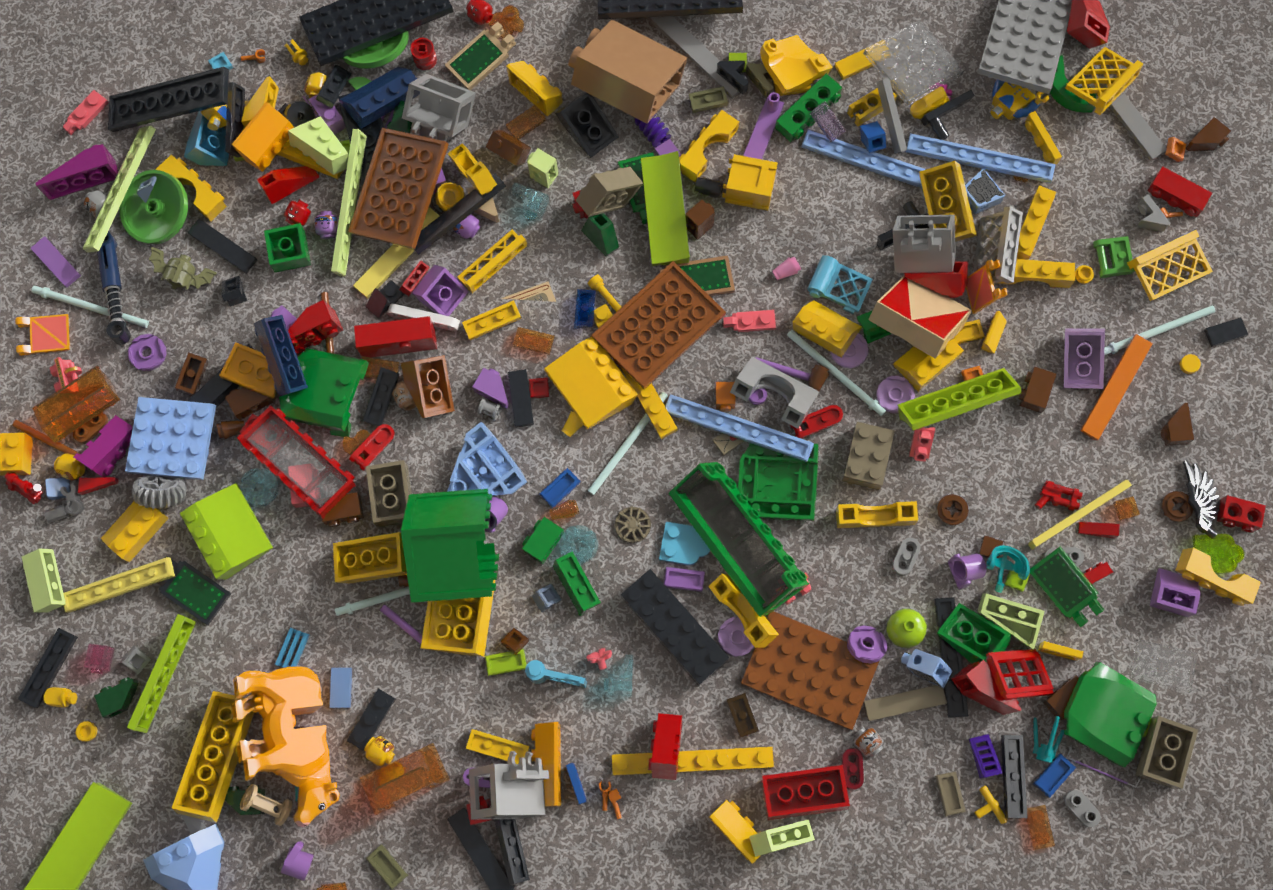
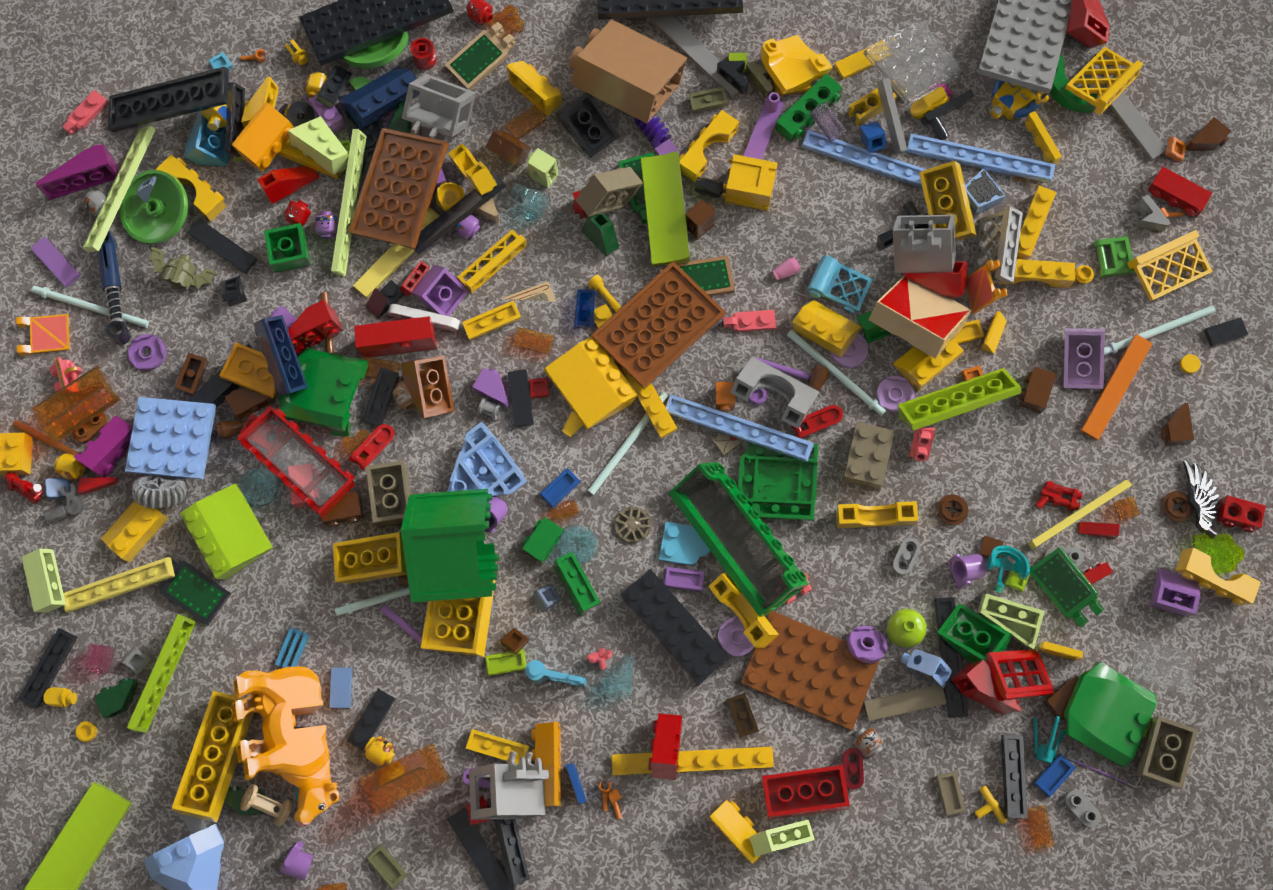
dark purple slope [969,734,1002,779] -> none

